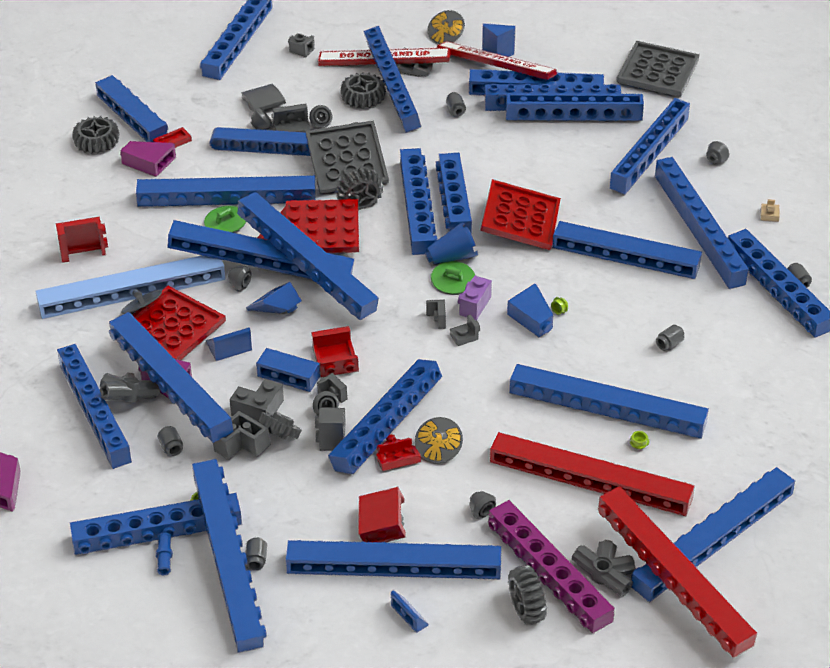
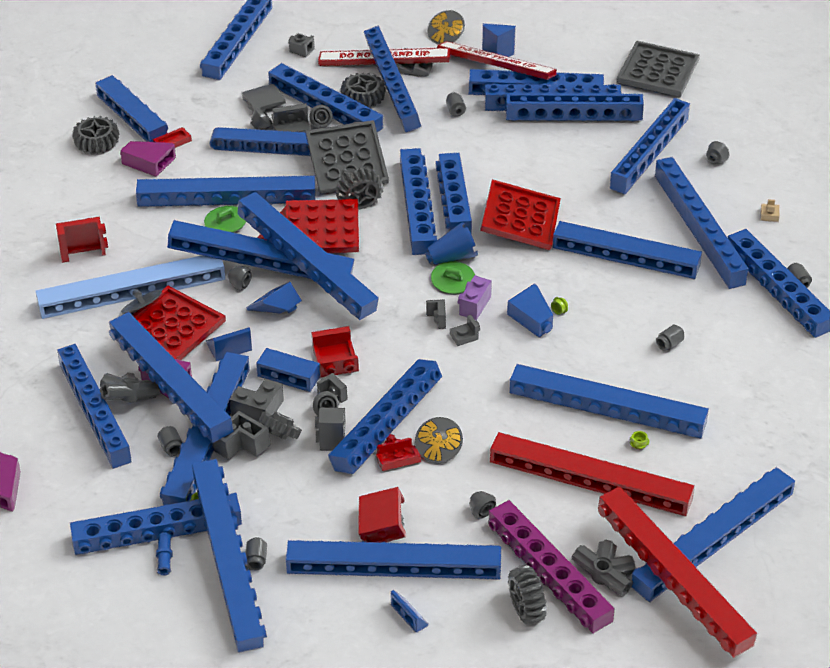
none -> blue brick [160,352,250,506]
none -> blue brick [268,63,383,133]

